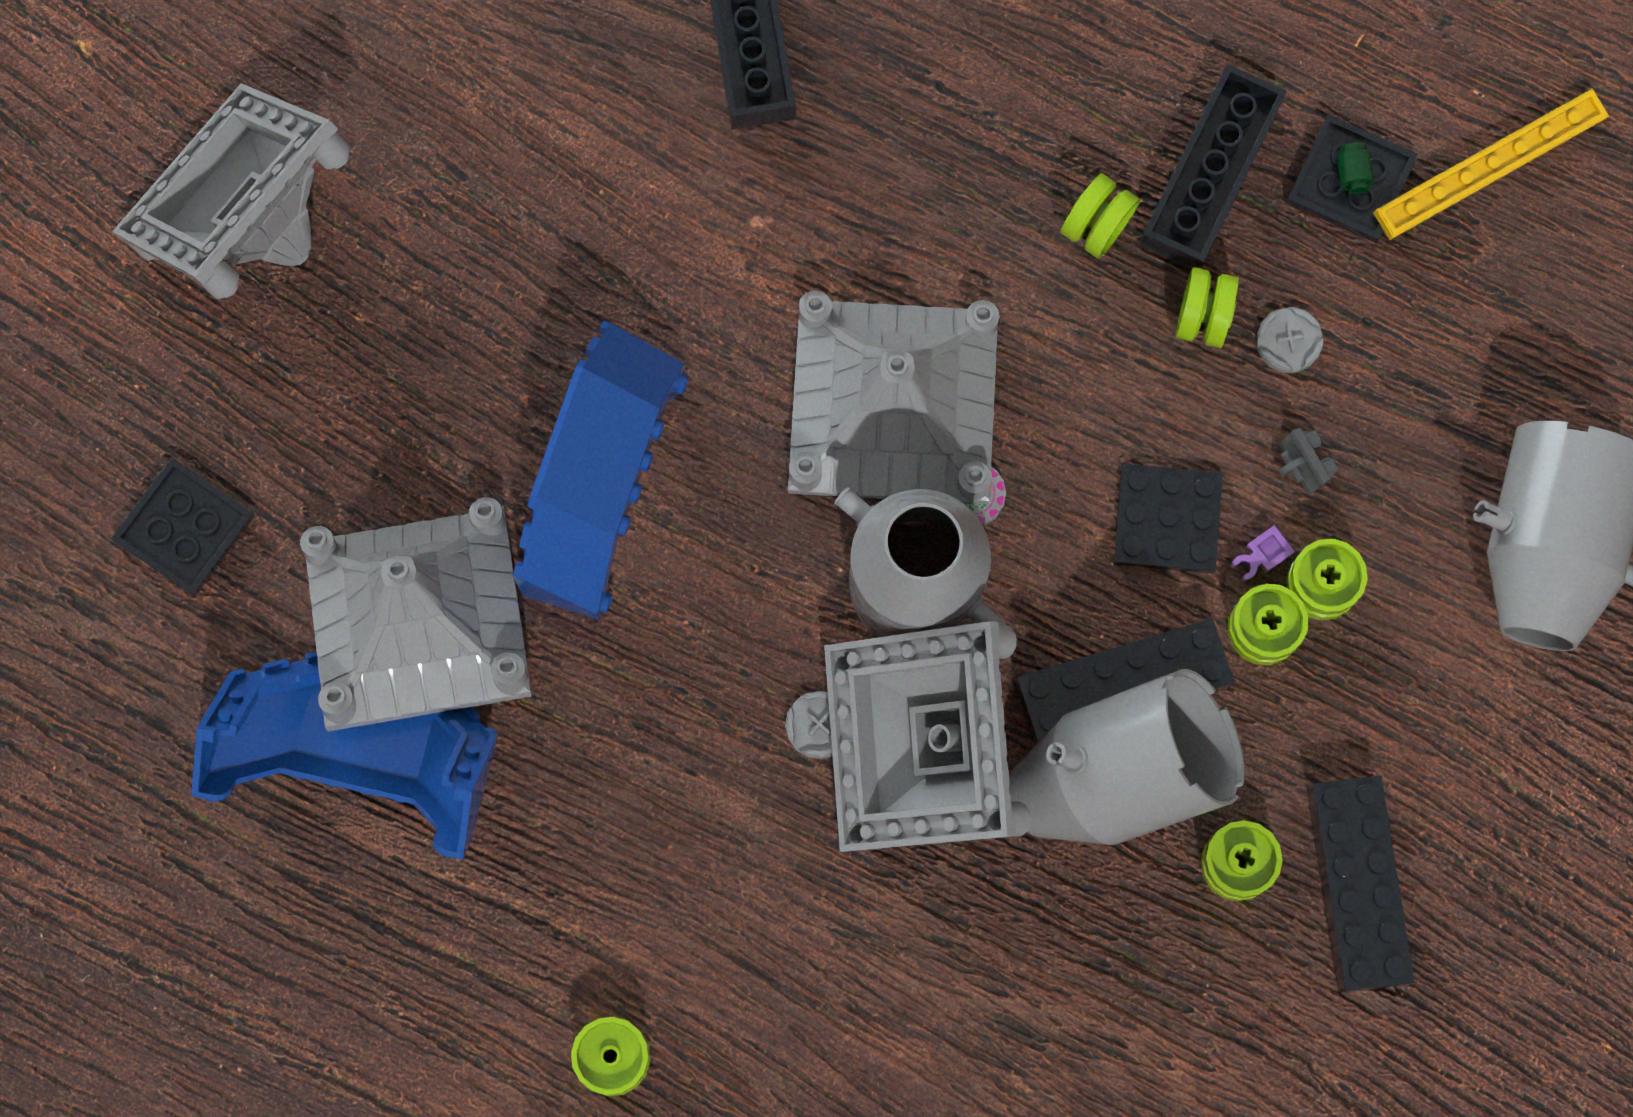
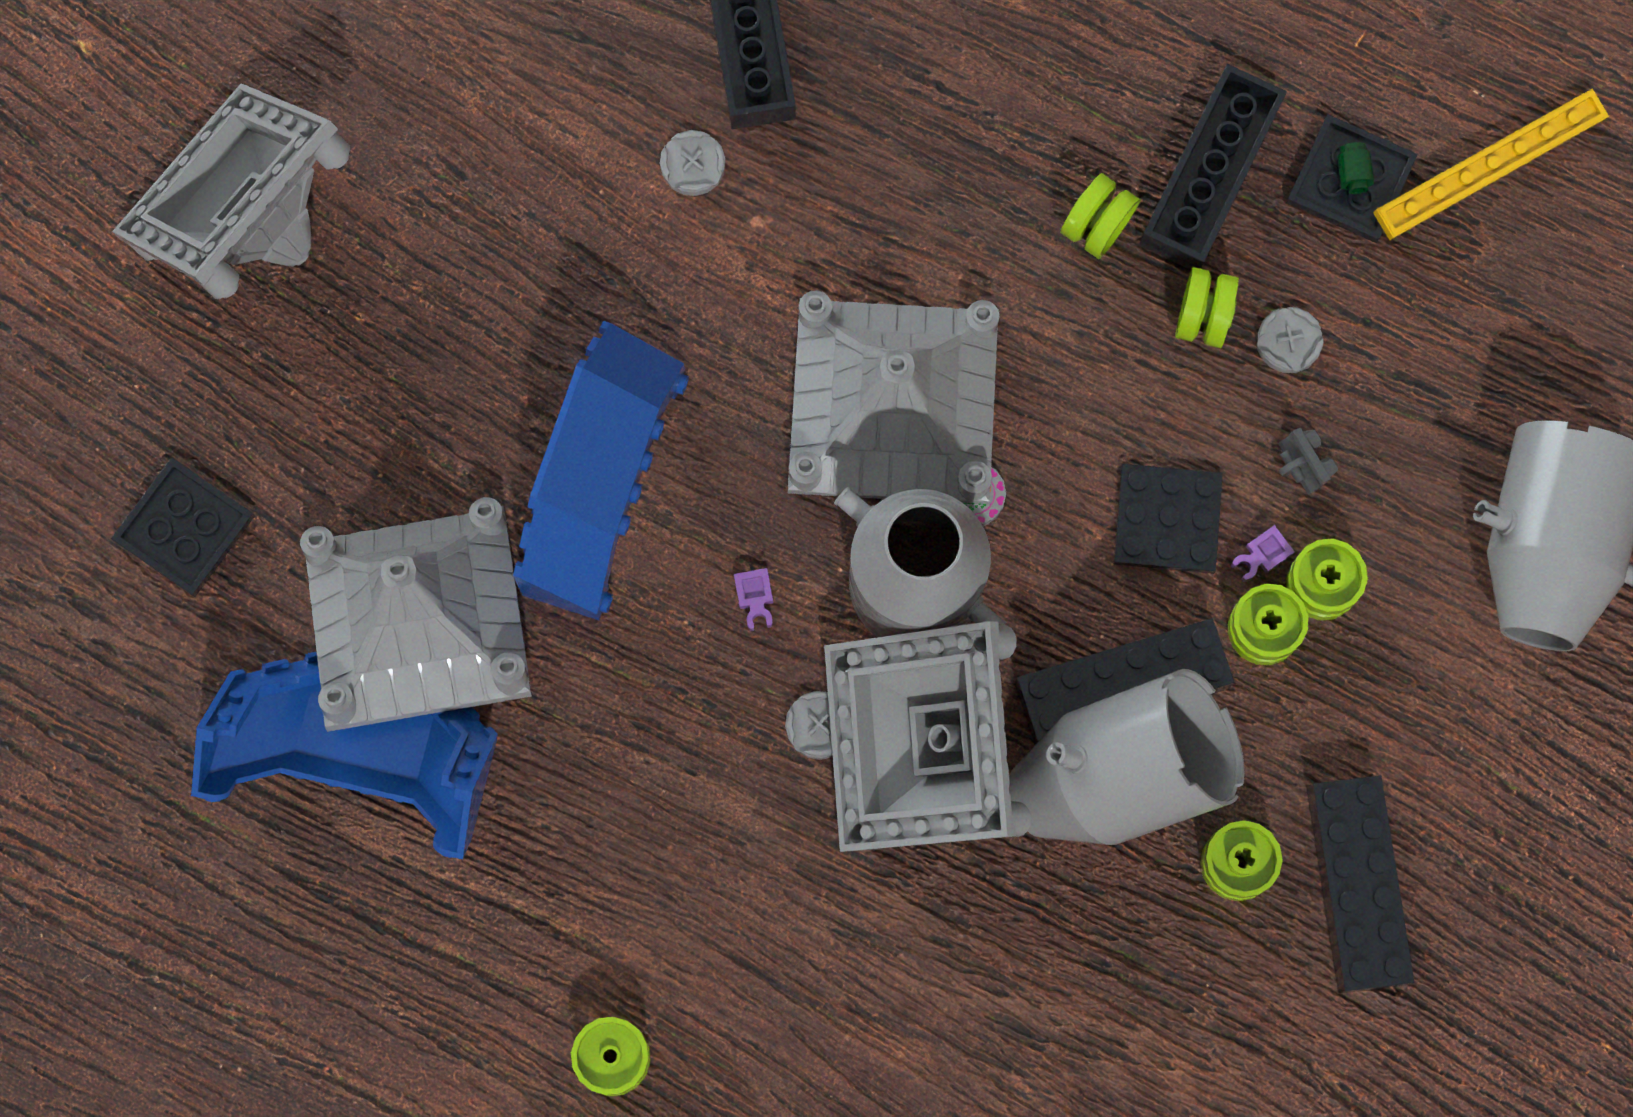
none -> light grey tile [660,130,726,196]
none -> medium lavender plate [734,568,773,631]

